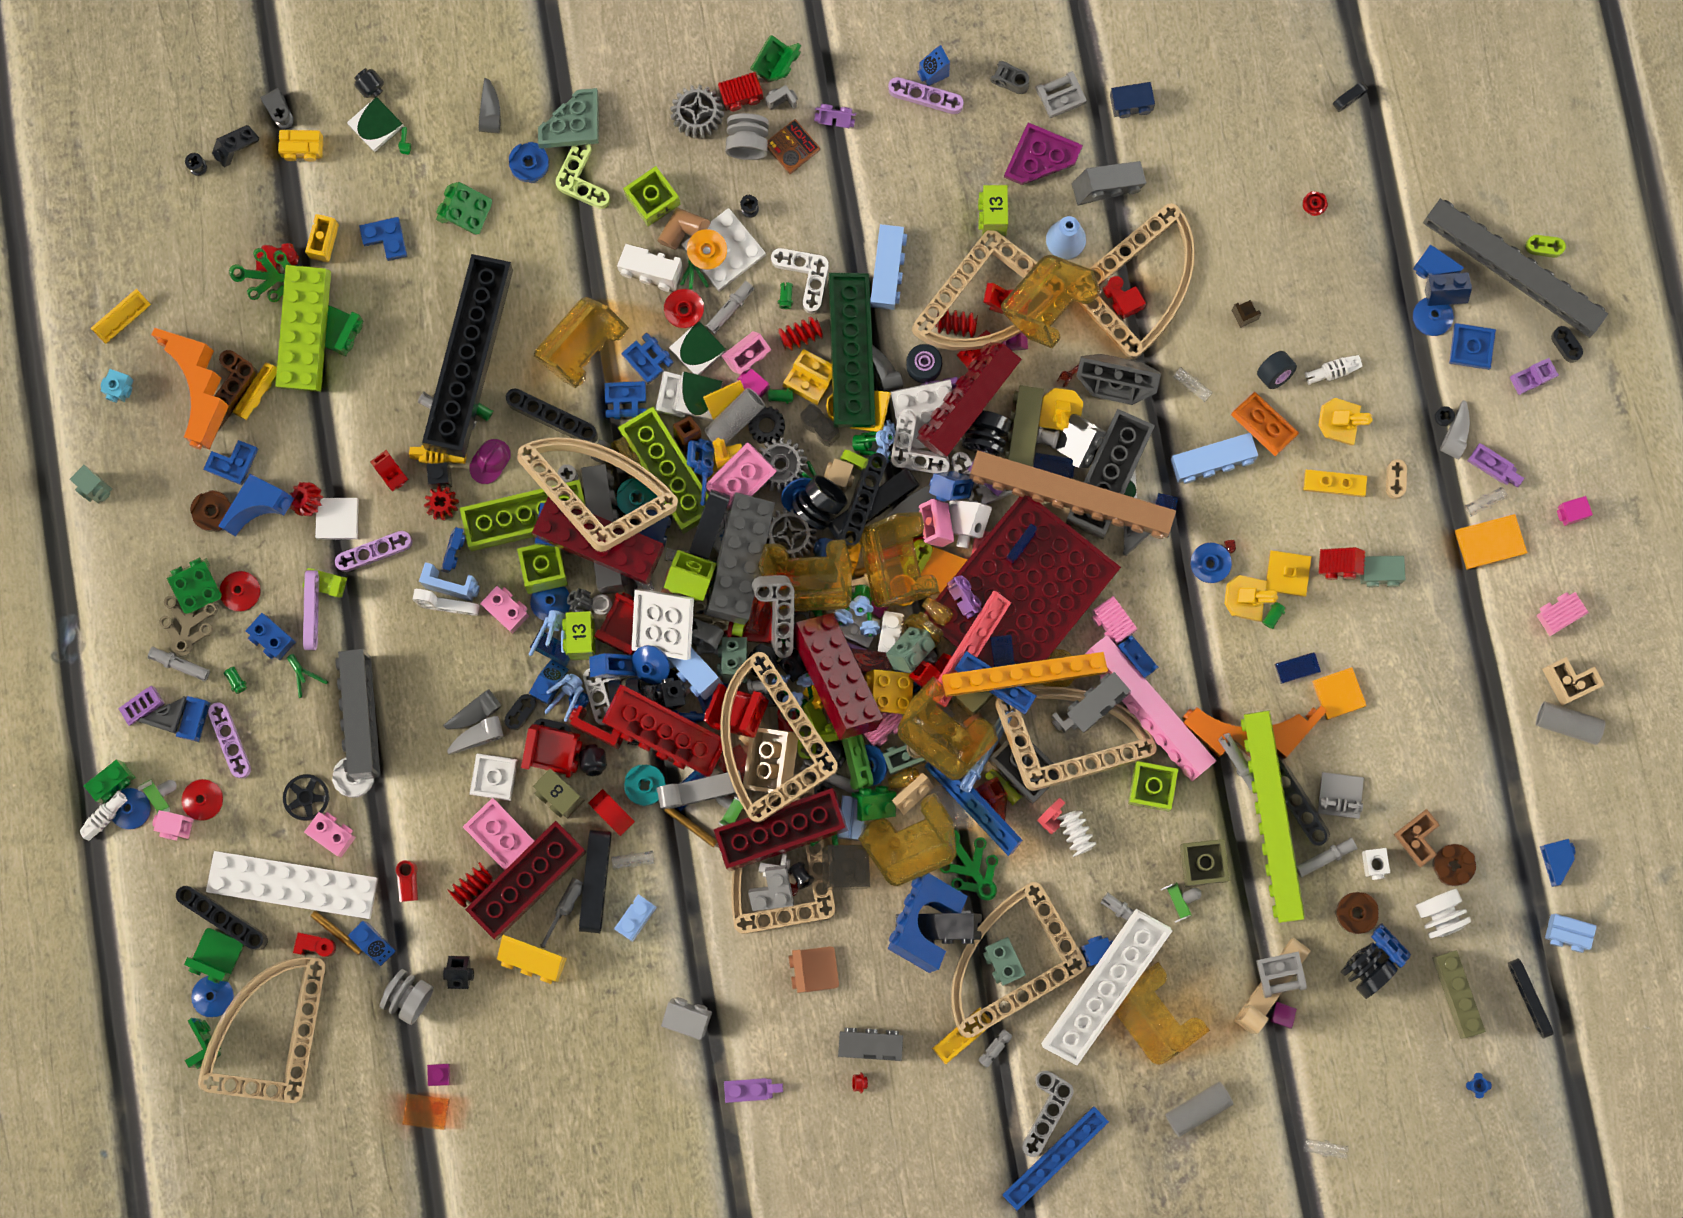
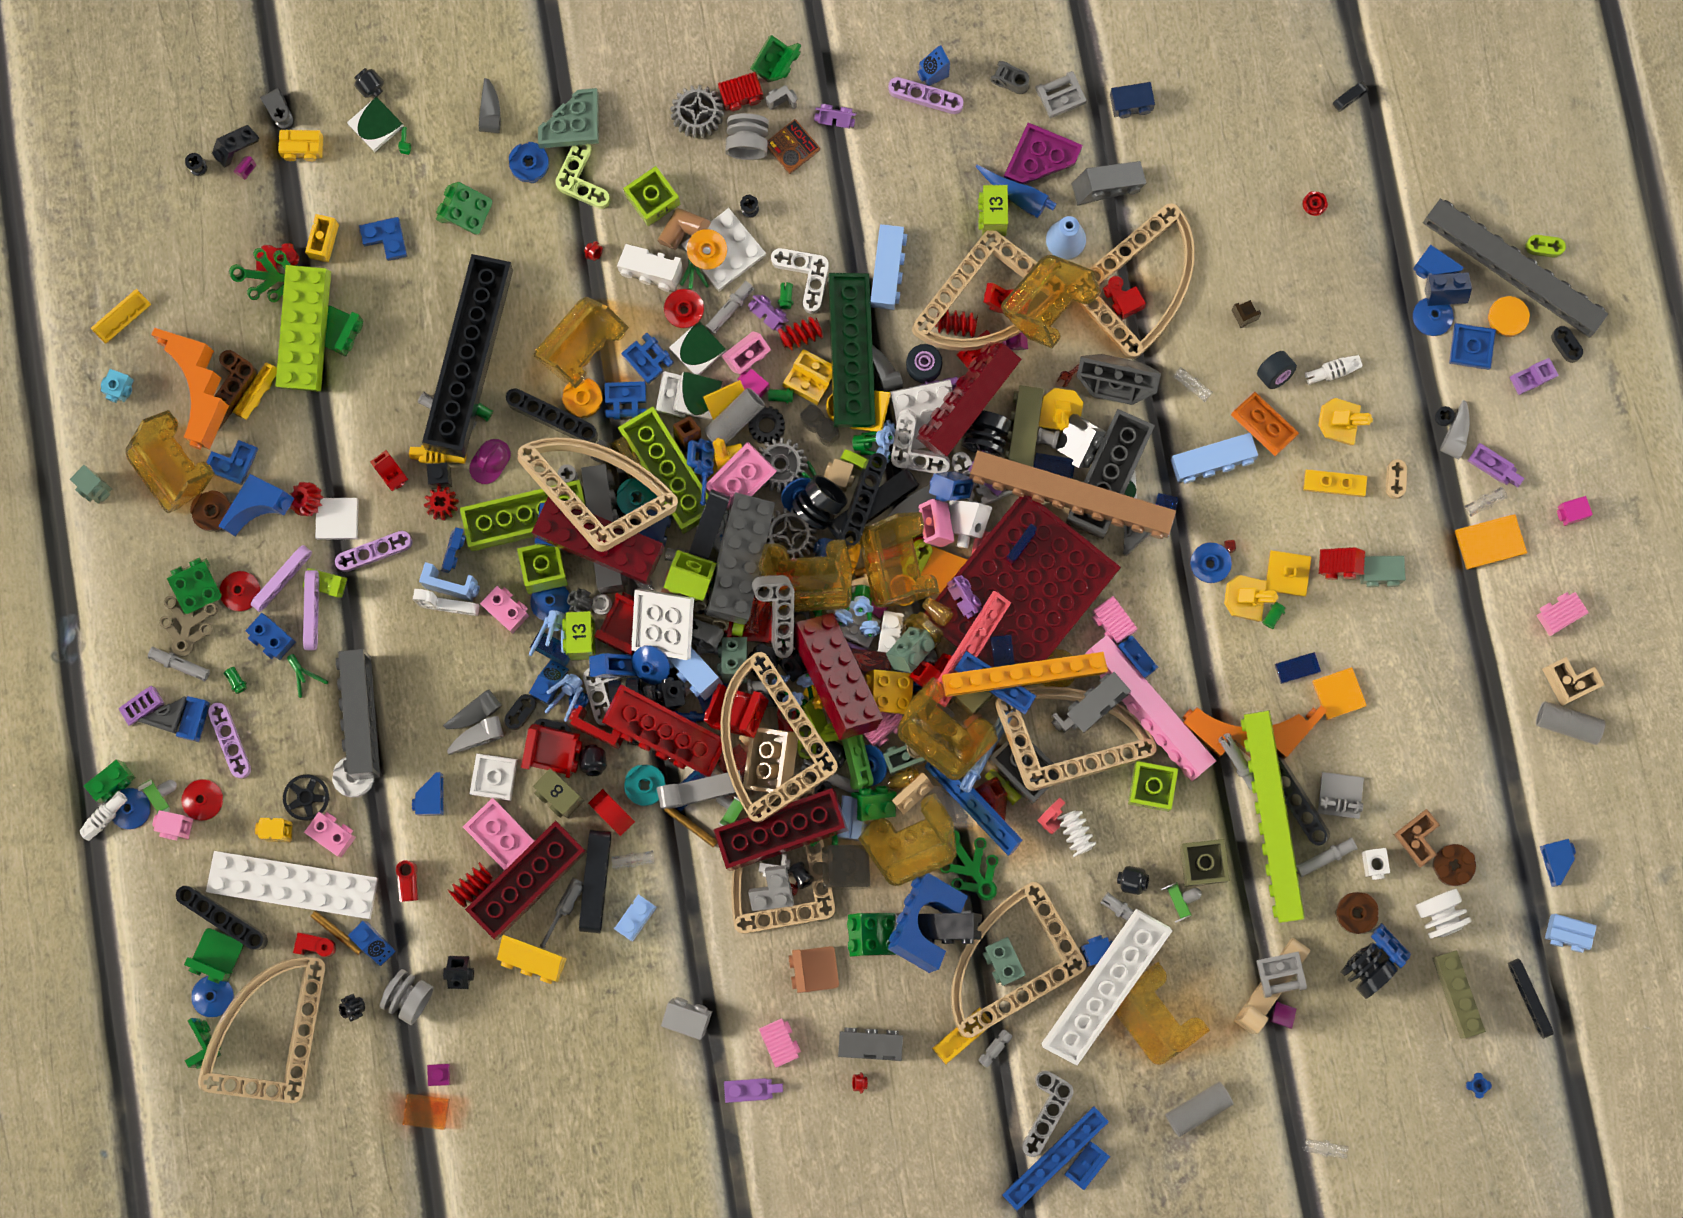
none -> clear yellow windscreen [125,410,215,513]
none -> magenta slope [234,156,256,180]
none -> lavender beam [251,545,312,612]
none -> yellow brick [255,818,293,843]
none -> black gear [339,994,365,1022]
none -> blue slope [412,772,444,816]
none -> light orange tile [562,378,603,418]
none -> red plate [584,241,603,261]
none -> medium lavender hinge [748,295,789,332]
none -> bright pink brick [759,1018,801,1068]
none -> green bracket [847,913,896,957]
none -> blue piece [976,165,1057,218]
none -> blue hinge [1064,1141,1110,1190]
none -> black head [1117,866,1149,895]
none -> light orange tile [1488,296,1530,337]

